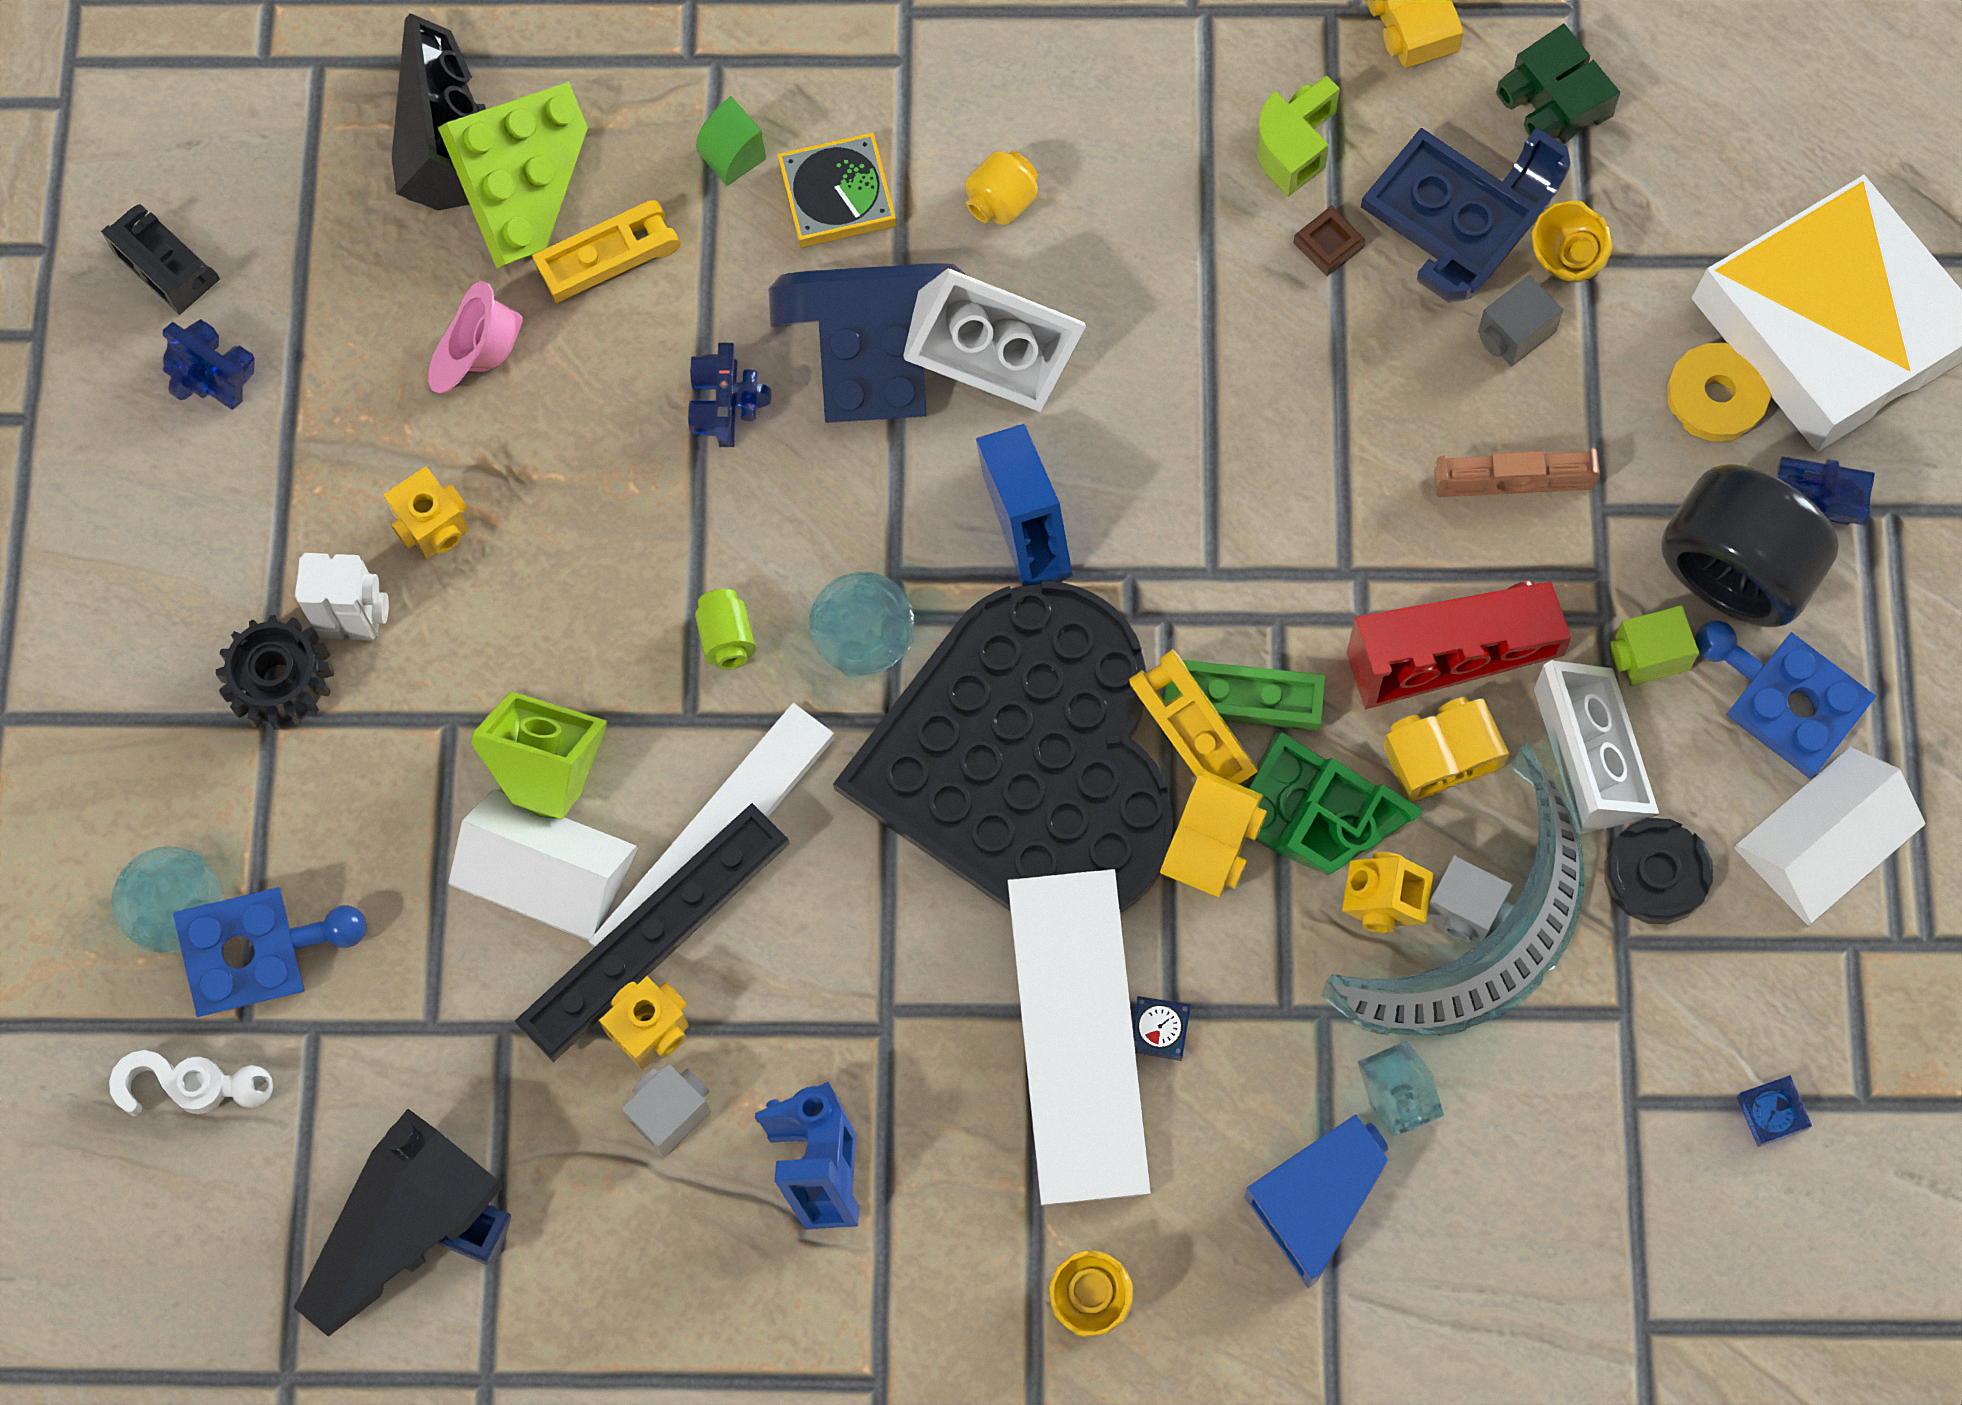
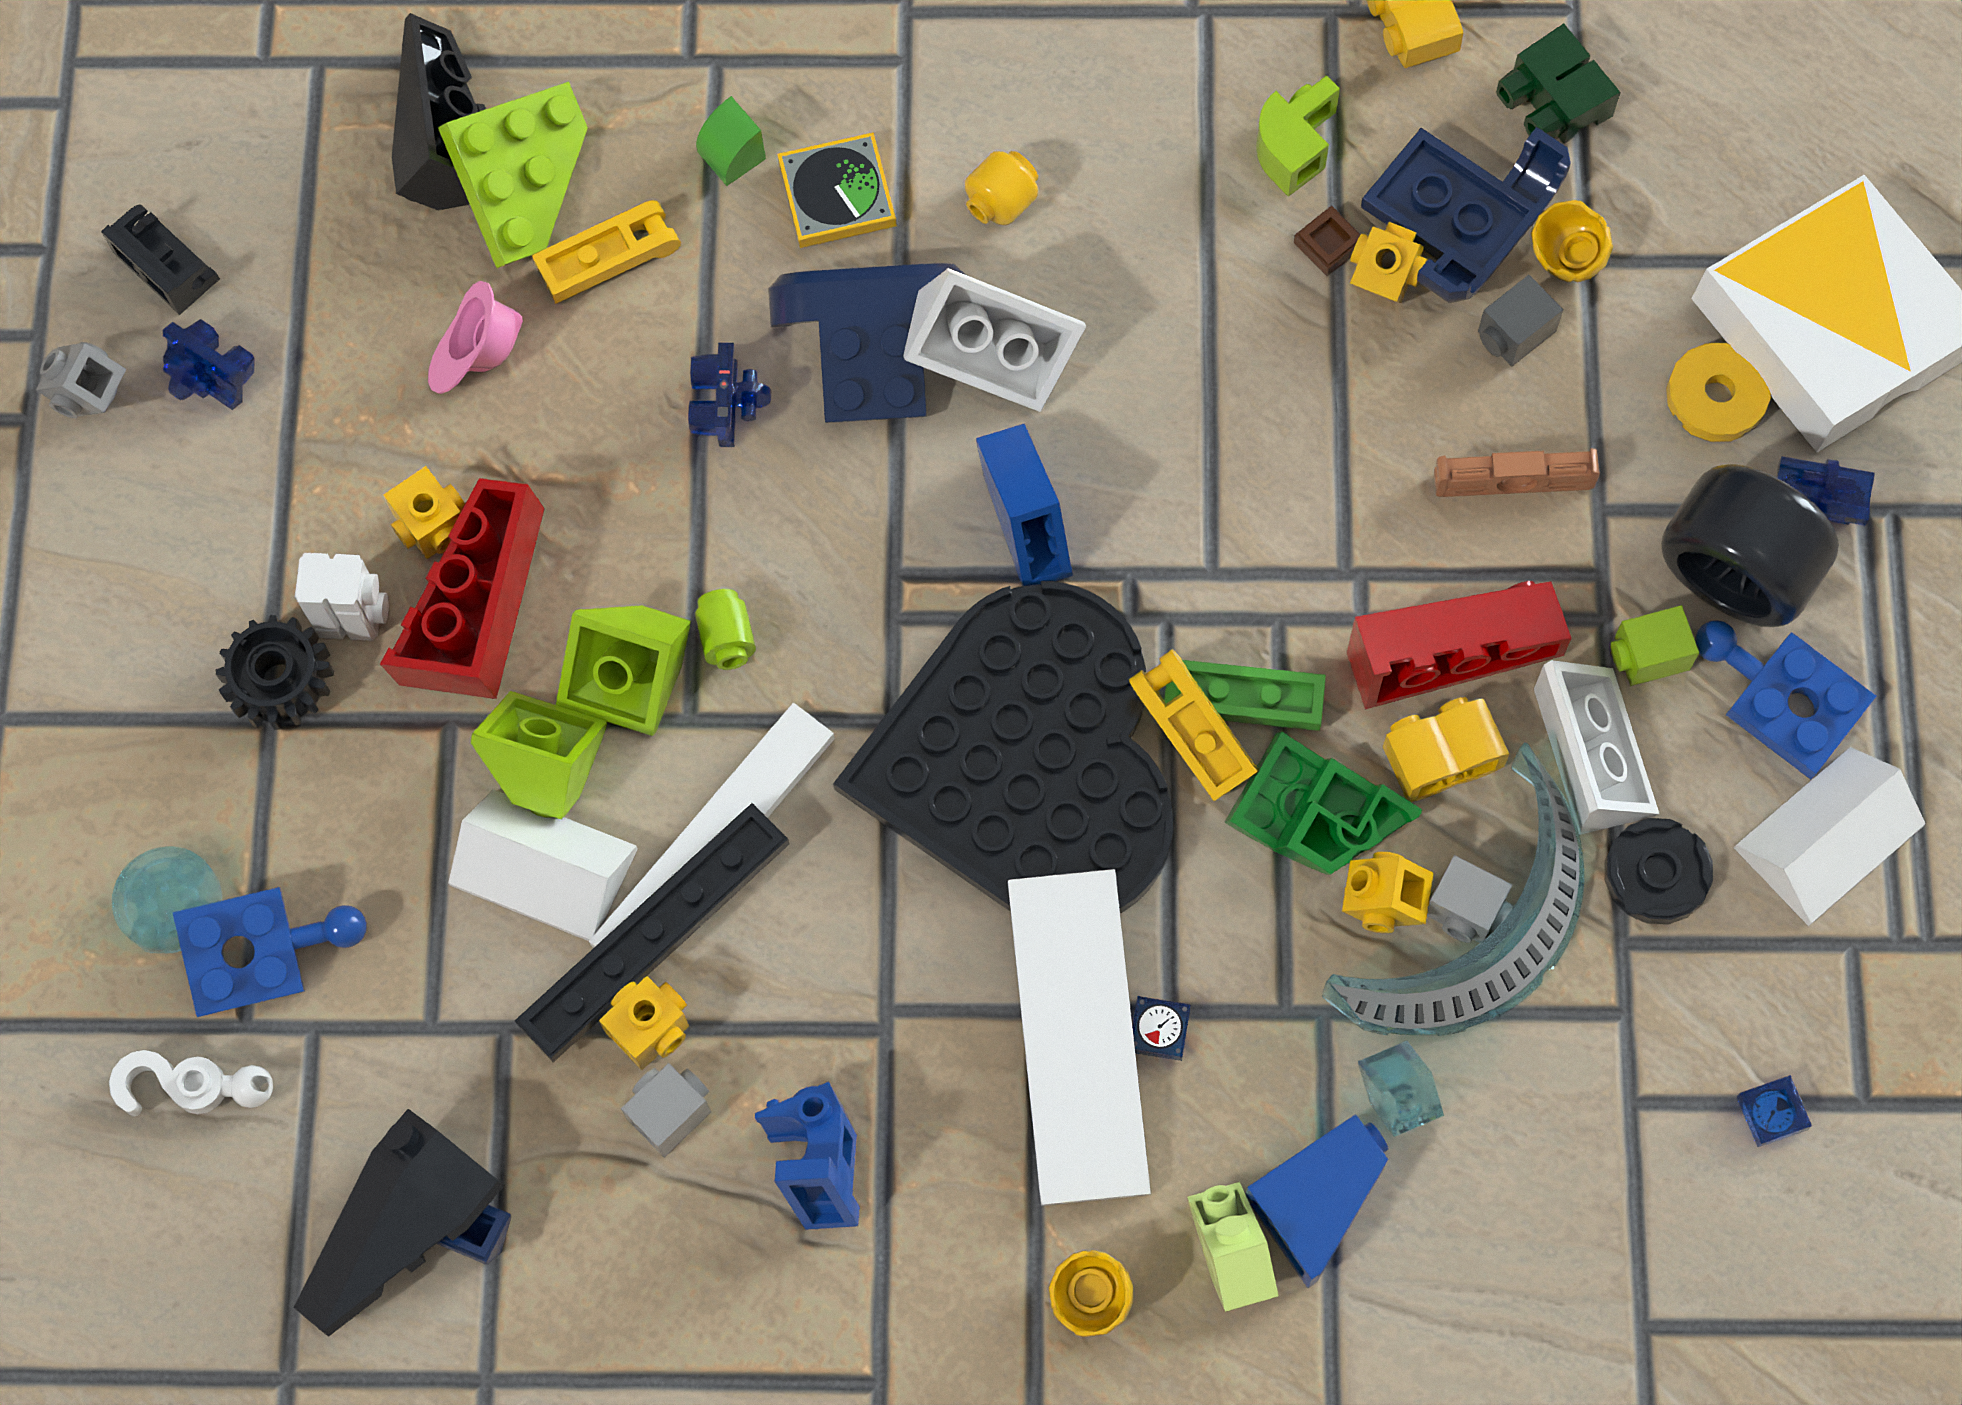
clear light blue tile [810,572,914,678] -> none
yellow brick [1160,770,1267,898] -> none
none -> light grey brick [36,342,126,419]
none -> red wedge [380,478,545,699]
none -> lime slope [556,605,691,736]
none -> yellowish green slope [1187,1182,1279,1312]
none -> yellow brick [1350,222,1428,303]

